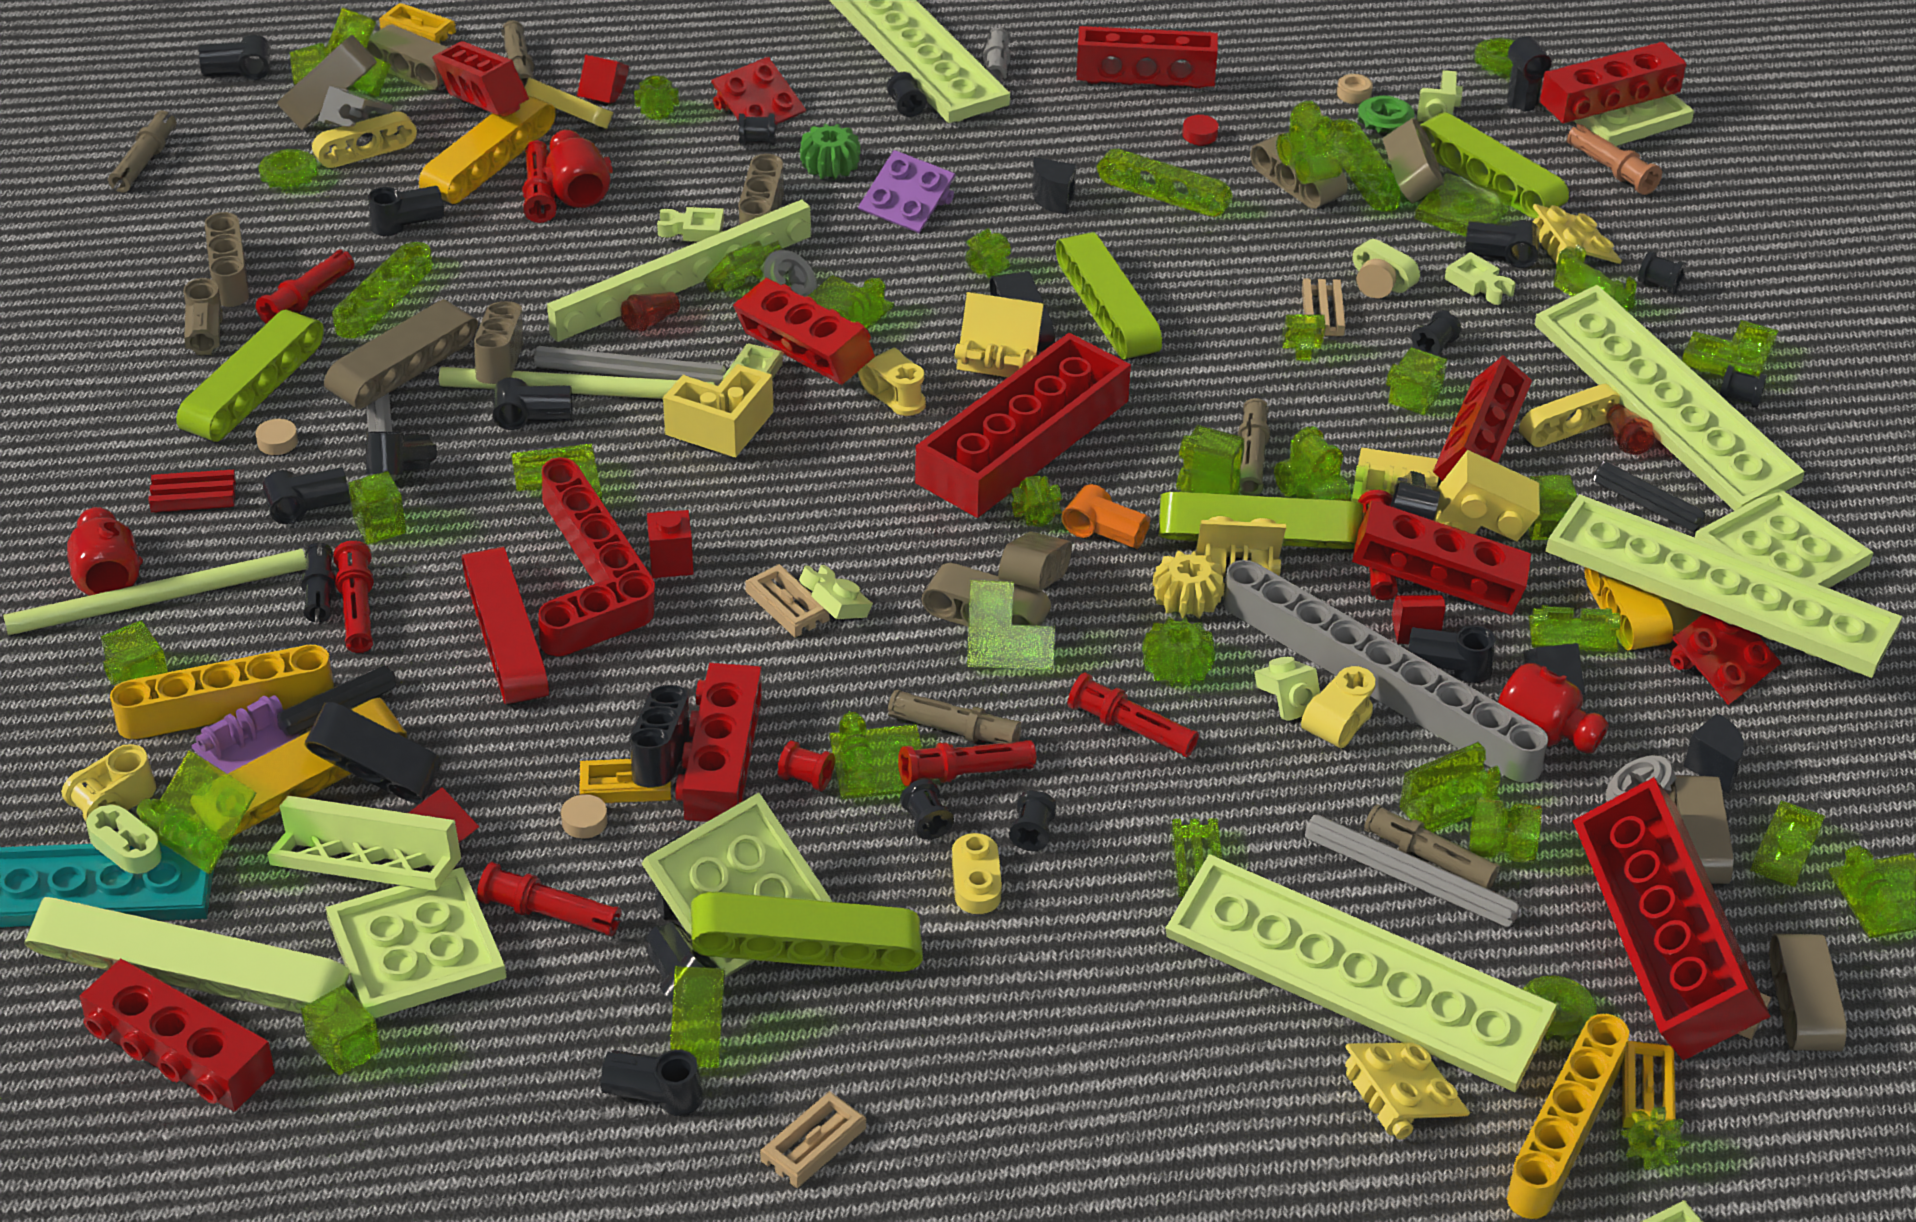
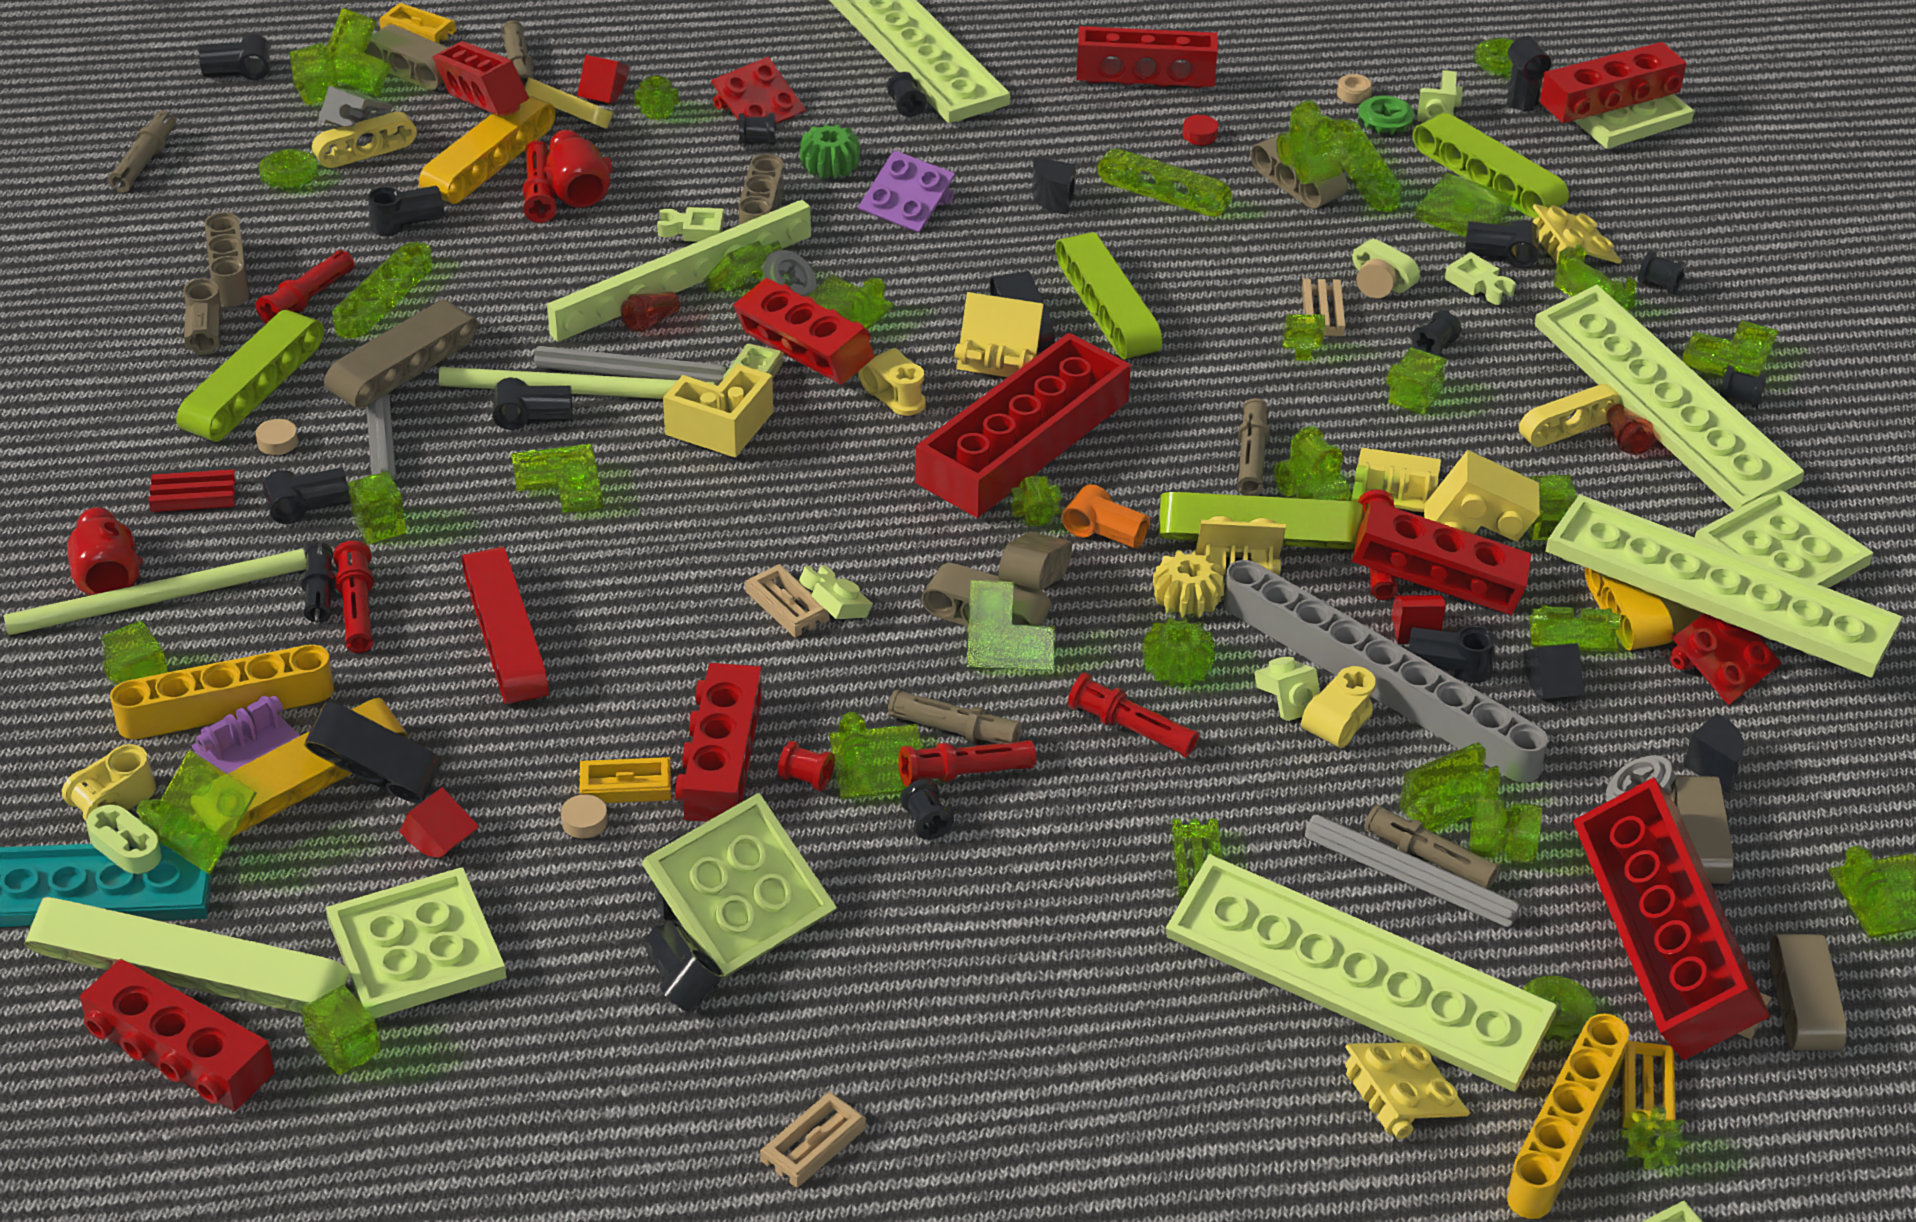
yellowish green fence [267,796,461,891] -> none
dark tan beam [277,35,377,131] -> none
black axle [277,666,396,736] -> none
black piece [366,431,437,475] -> none
dark tan beam [474,301,523,384] -> none
red pin [477,862,622,937] -> none
red beam [538,457,655,656] -> none
black piece [600,1050,703,1116] -> none
black beam [630,685,690,788] -> none
red brick [647,510,694,578] -> none
clear neon green plate [670,966,725,1068] -> none
lime beam [691,892,923,972] -> none
light yellow plate [952,833,1002,914] -> none
clear neon green gear [966,228,1011,278] -> none
light grey pin [983,28,1011,83] -> none
black bush [1009,790,1057,851] -> none
clear neon green brick [1176,425,1244,495] -> none
dark tan beam [1383,118,1444,204] -> none
black piece [1390,471,1440,520] -> none
red brick [1432,355,1532,481] -> none
red piece [1498,663,1609,754] -> none
nougat pin [1567,124,1662,195] -> none
black axle [1594,462,1706,532] -> none
clear neon green plate [1751,800,1825,887] -> none

